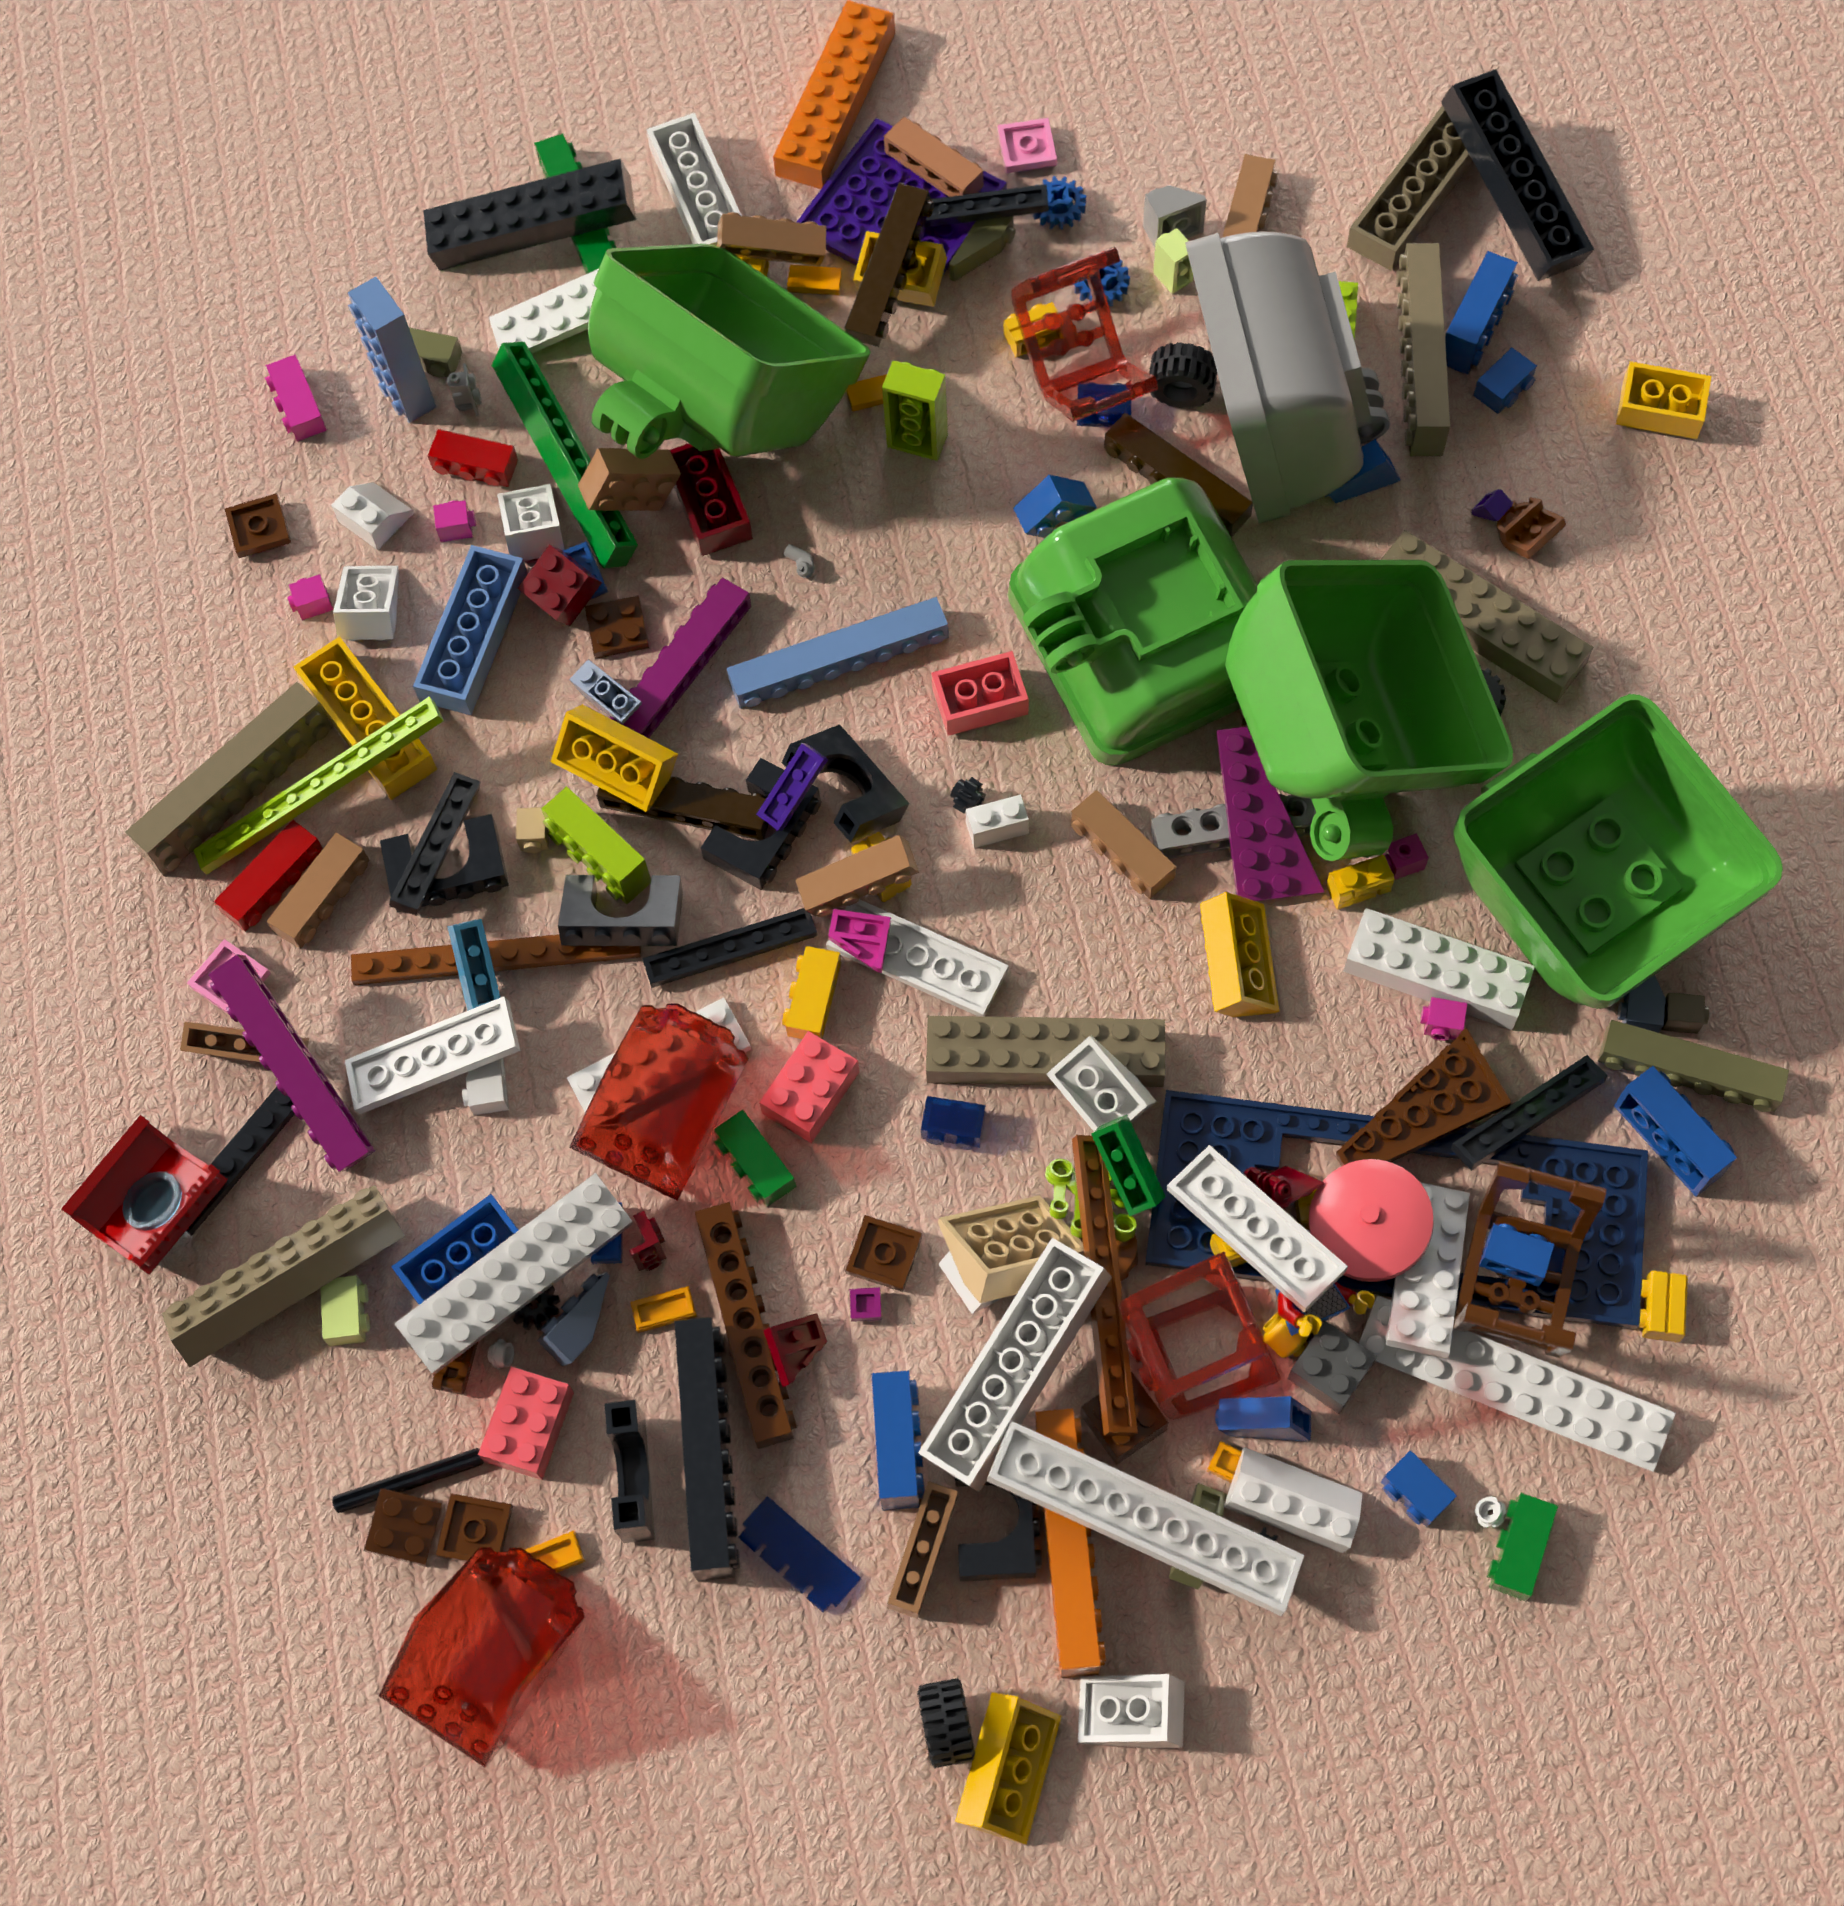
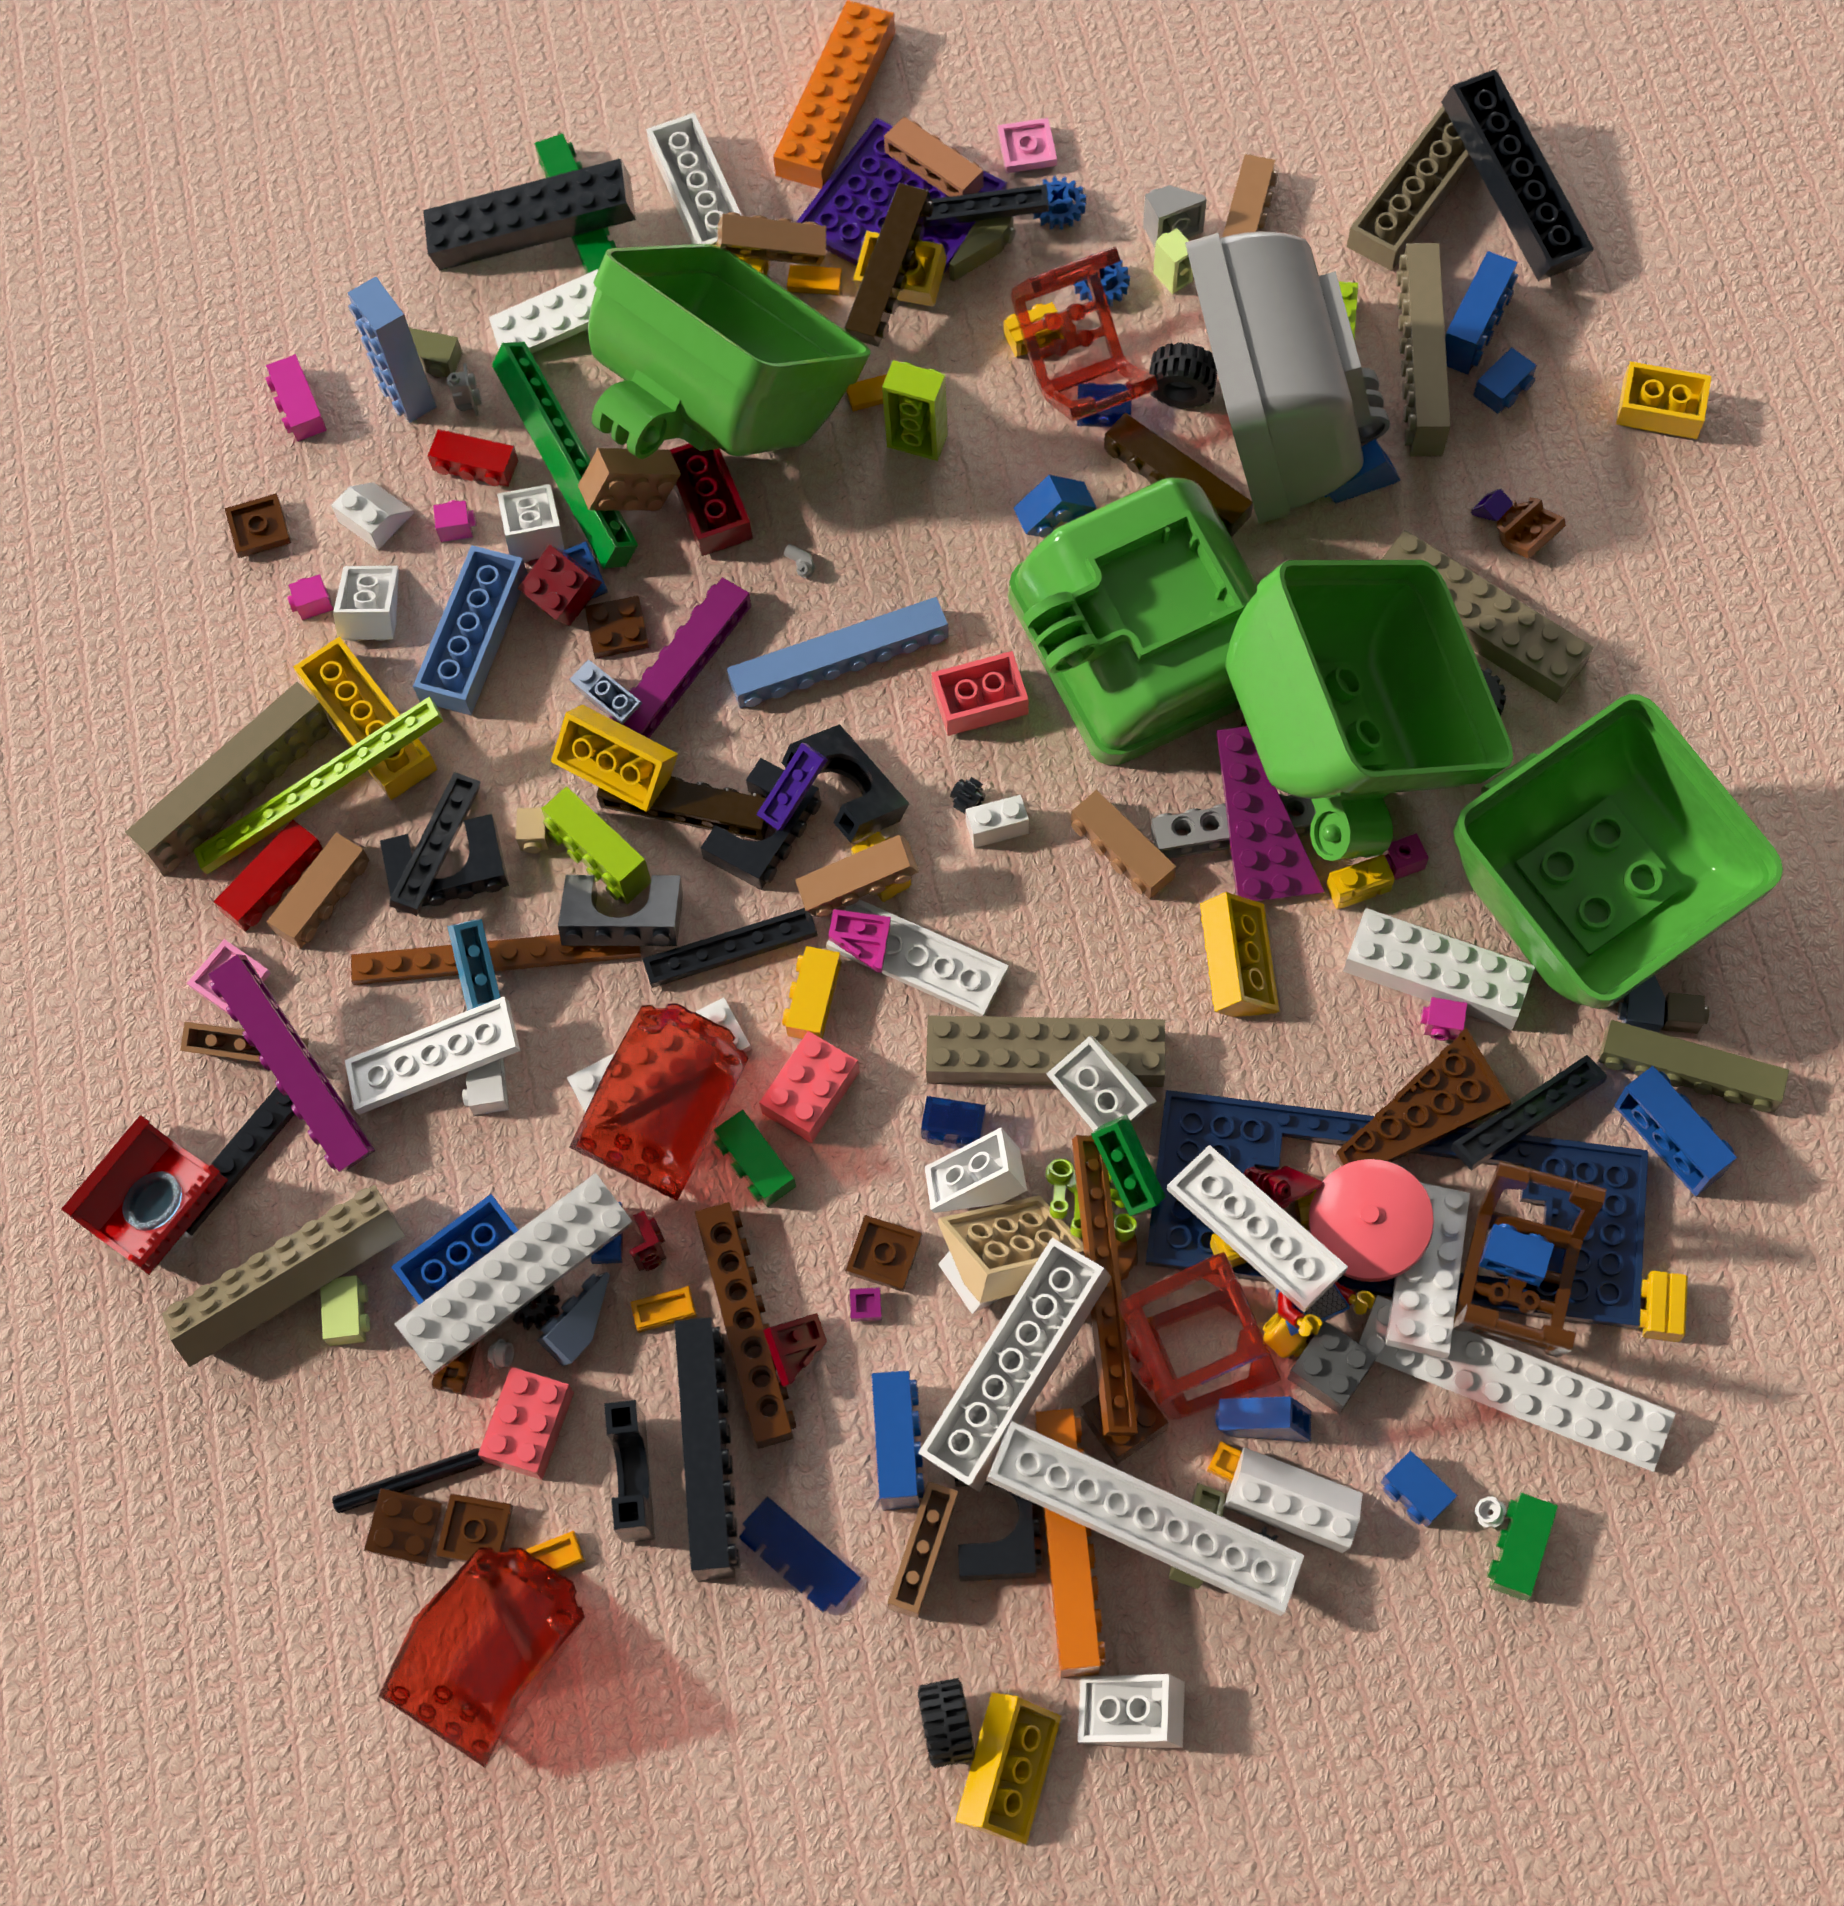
none -> white slope [925,1128,1027,1213]

